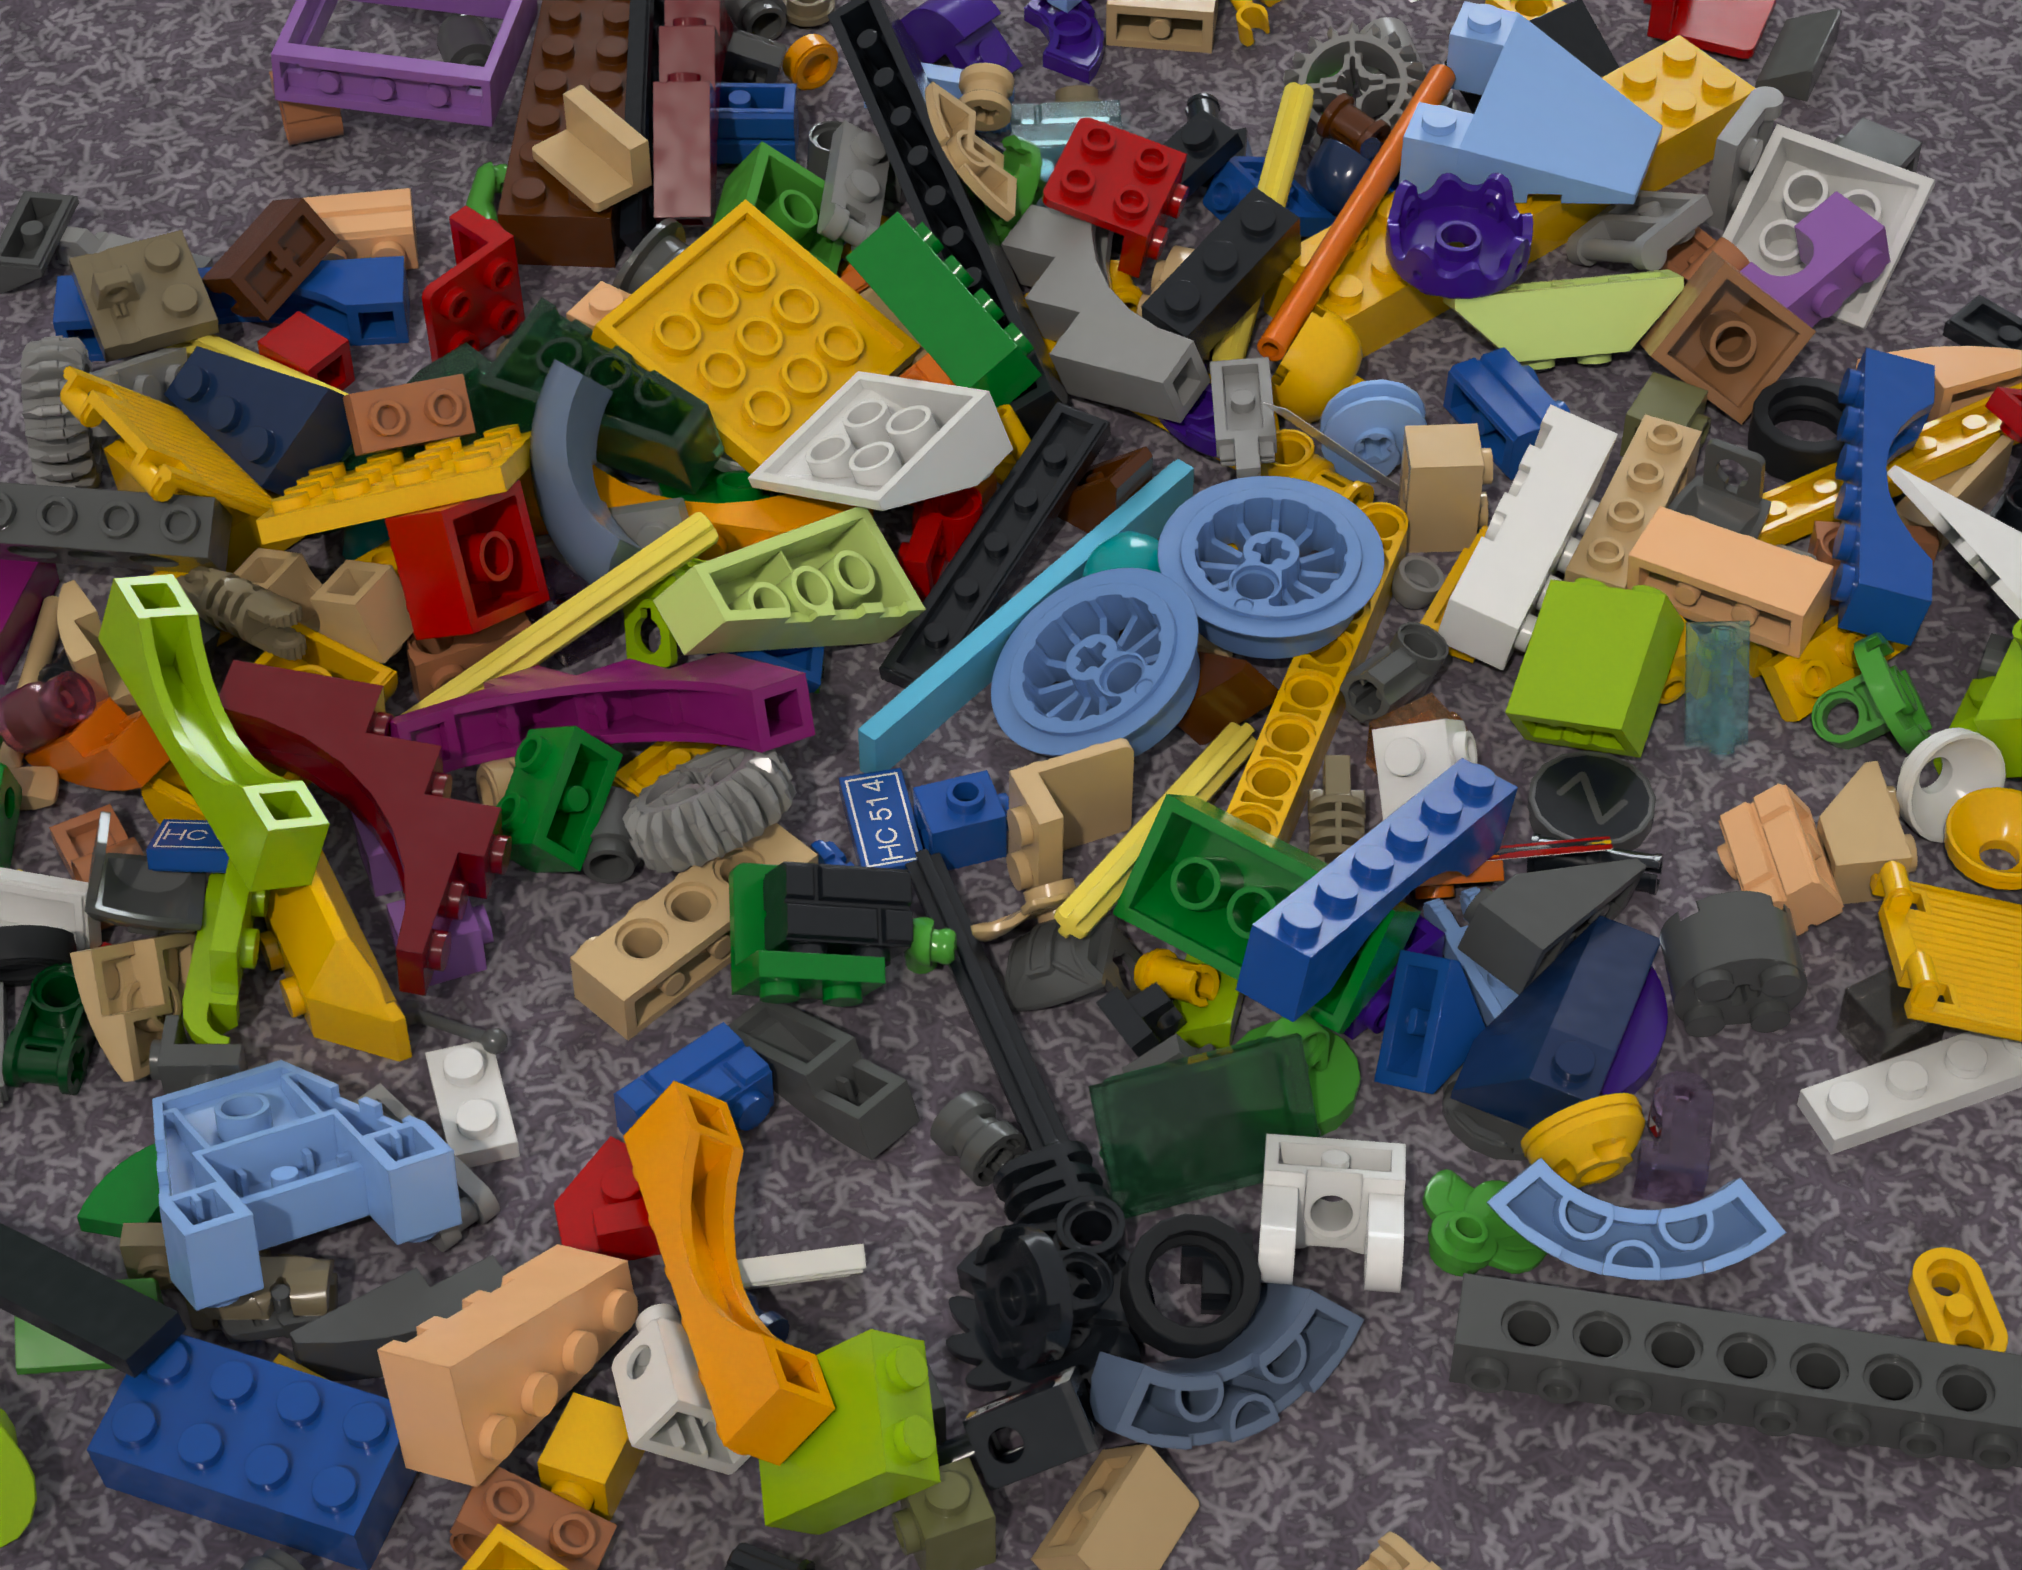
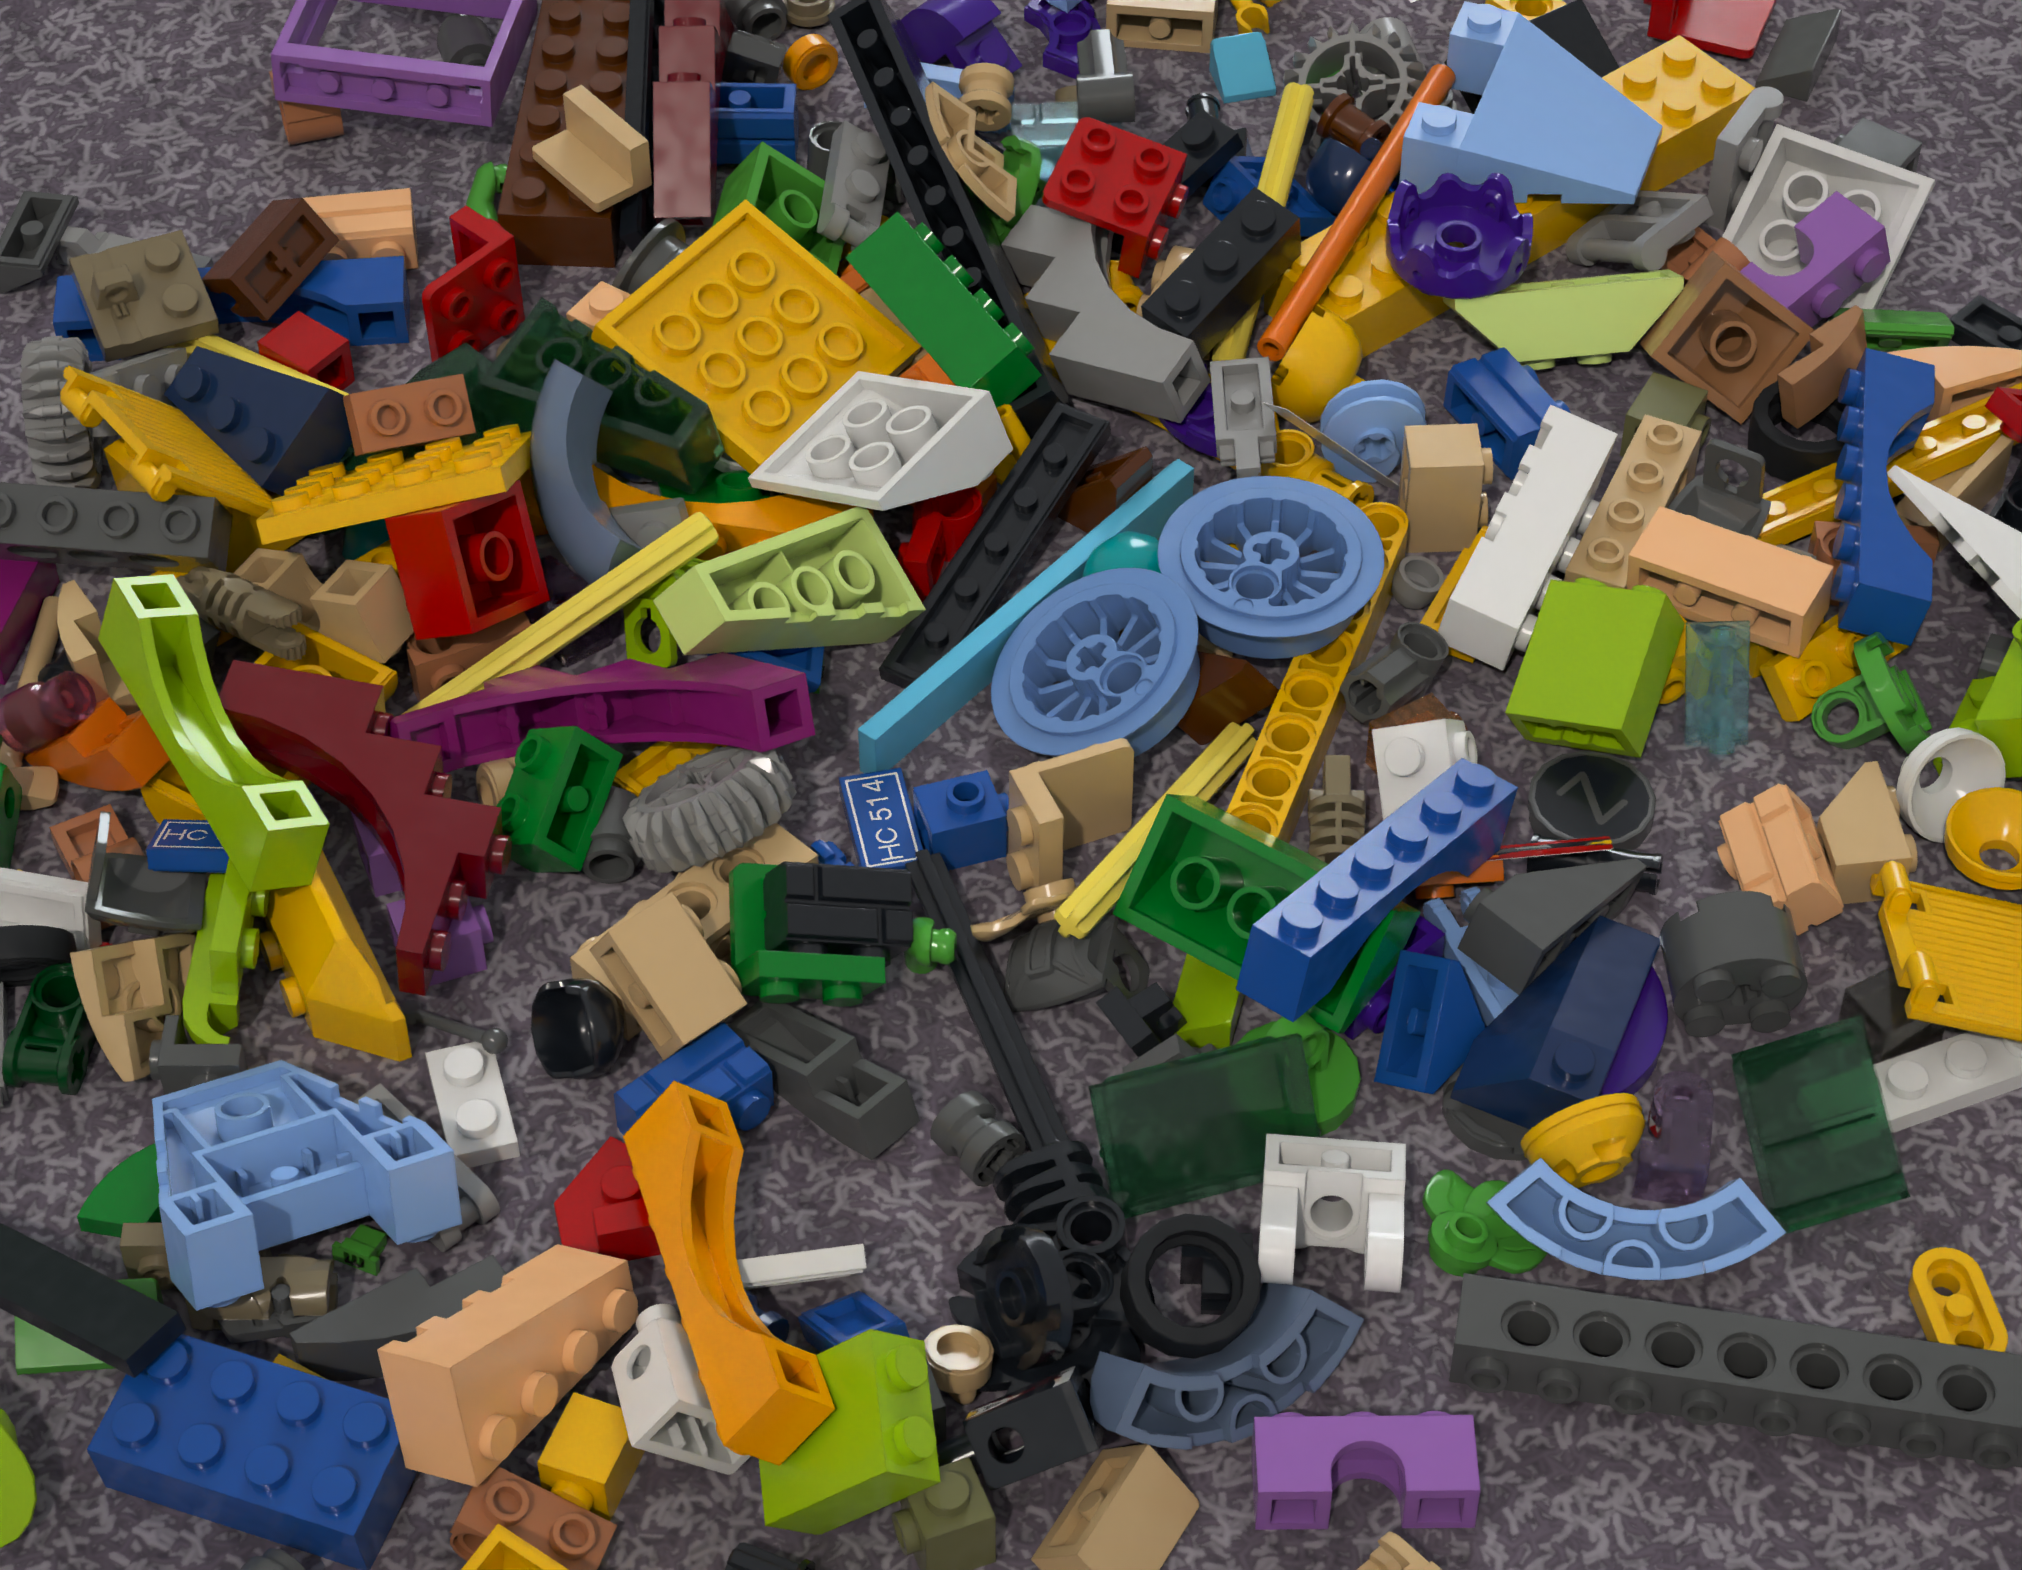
yellow pin [1134,948,1220,1007] -> none
none -> bright green piece [332,1224,387,1276]
none -> black hair [531,978,624,1080]
none -> tan brick [589,892,748,1060]
none -> blue tile [798,1291,910,1352]
none -> tan tile [924,1324,994,1405]
none -> dark grey piece [1076,29,1135,123]
none -> medium azure slope [1209,32,1276,104]
none -> medium lavender arch [1251,1411,1481,1530]
none -> clear green piece [1731,1015,1910,1234]
none -> medium nougat slope [1777,305,1867,429]
none -> bright green slope [1828,308,1954,352]

